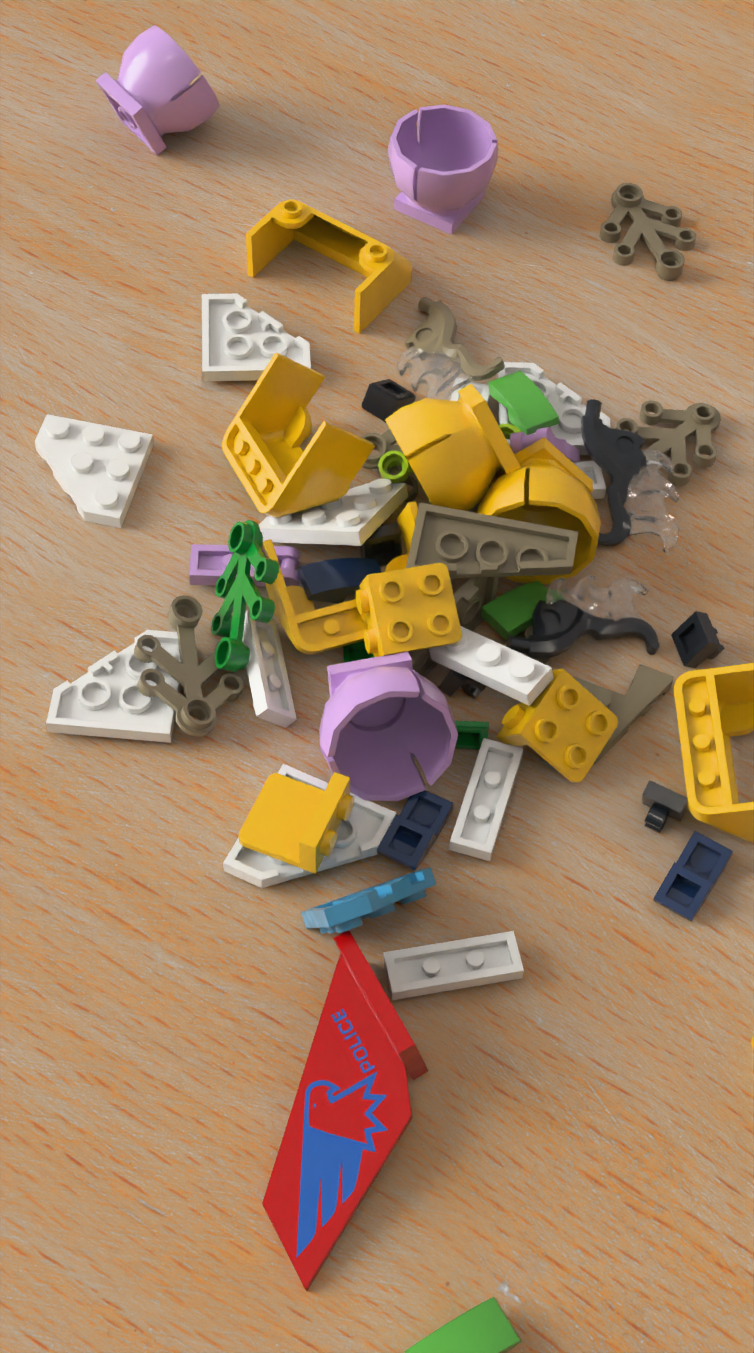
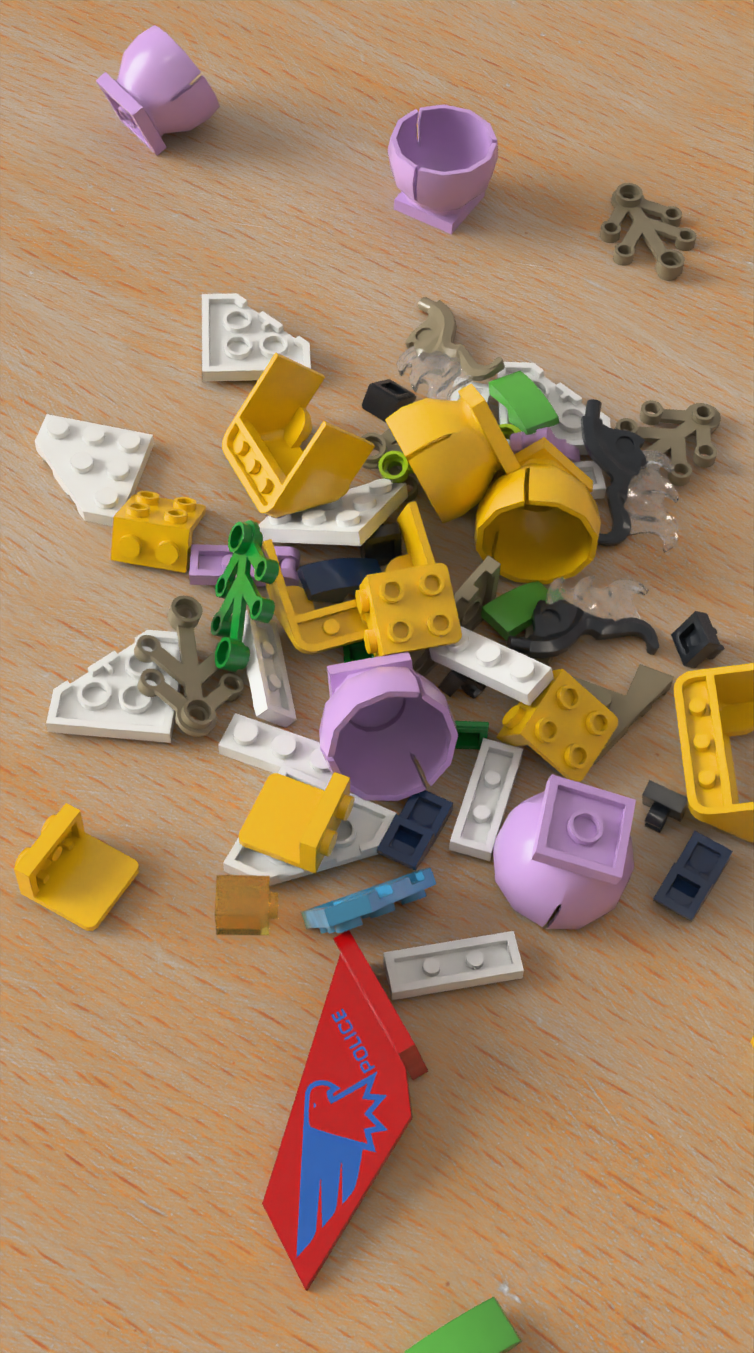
yellow windscreen [246,199,412,334] -> none
dark tan wing [406,502,578,578] -> none
none -> yellow bracket [14,803,139,931]
none -> yellow bracket [111,491,206,573]
none -> clear yellow brick [215,875,279,935]
none -> white plate [218,713,332,783]
none -> lavender plate [493,774,636,929]

